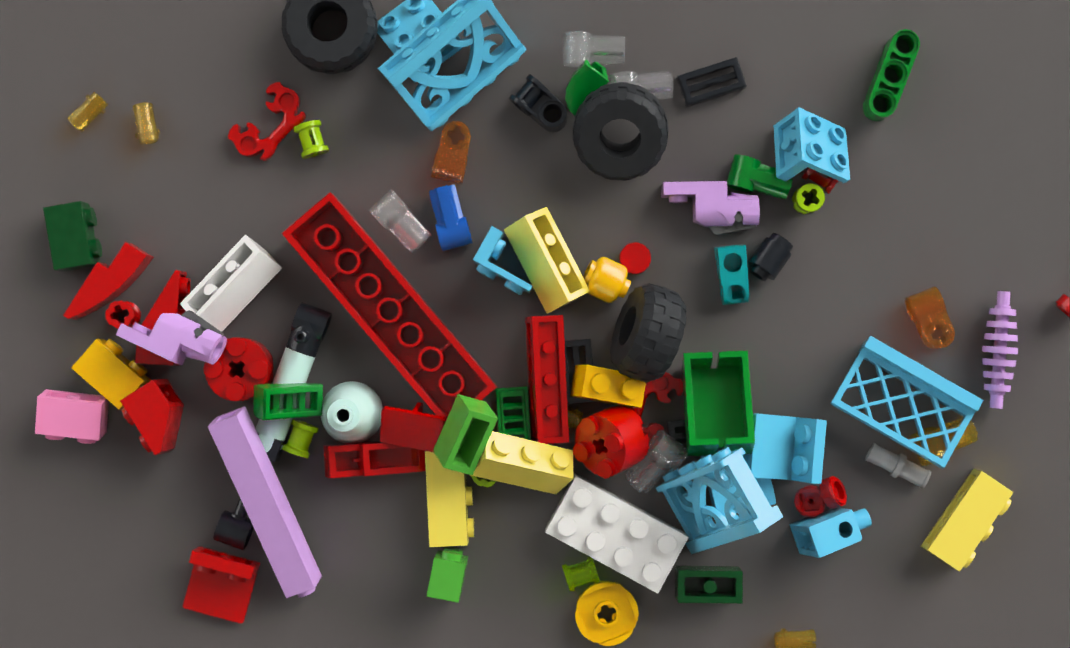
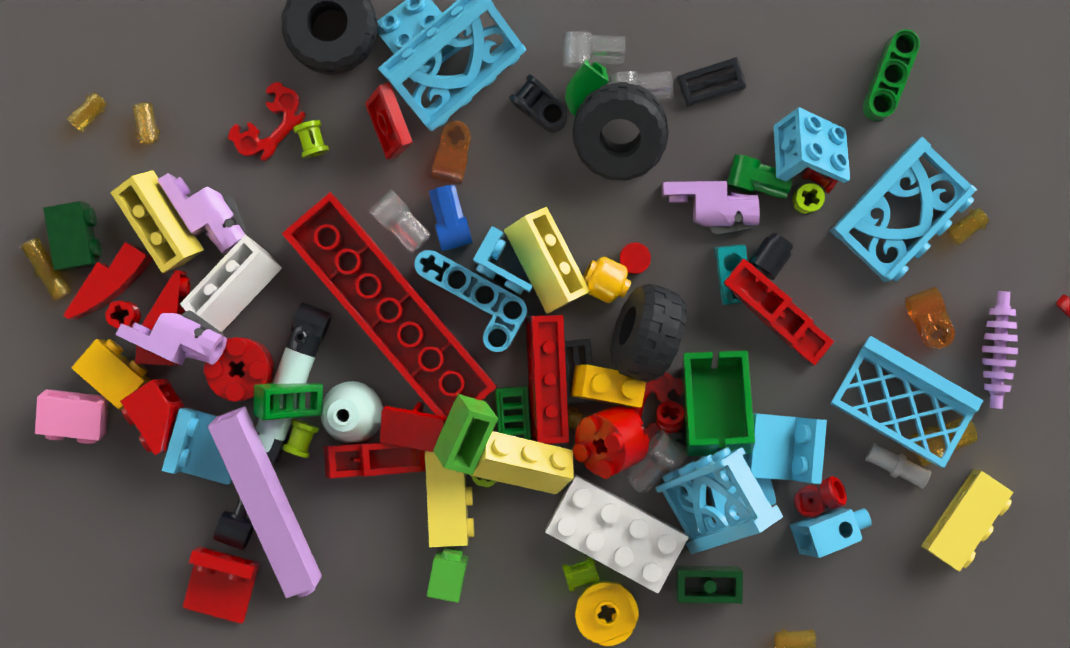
none -> clear yellow pin [20,237,72,301]
none -> light yellow brick [110,170,204,273]
none -> lavender plate [158,173,249,254]
none -> medium azure bracket [162,407,232,485]
none -> red tile [365,82,413,160]
none -> medium azure beam [414,250,527,352]
none -> red bush [656,401,685,433]
none -> red slope [723,258,835,366]
none -> medium azure fence [829,137,977,282]
none -> clear yellow pin [947,207,990,245]

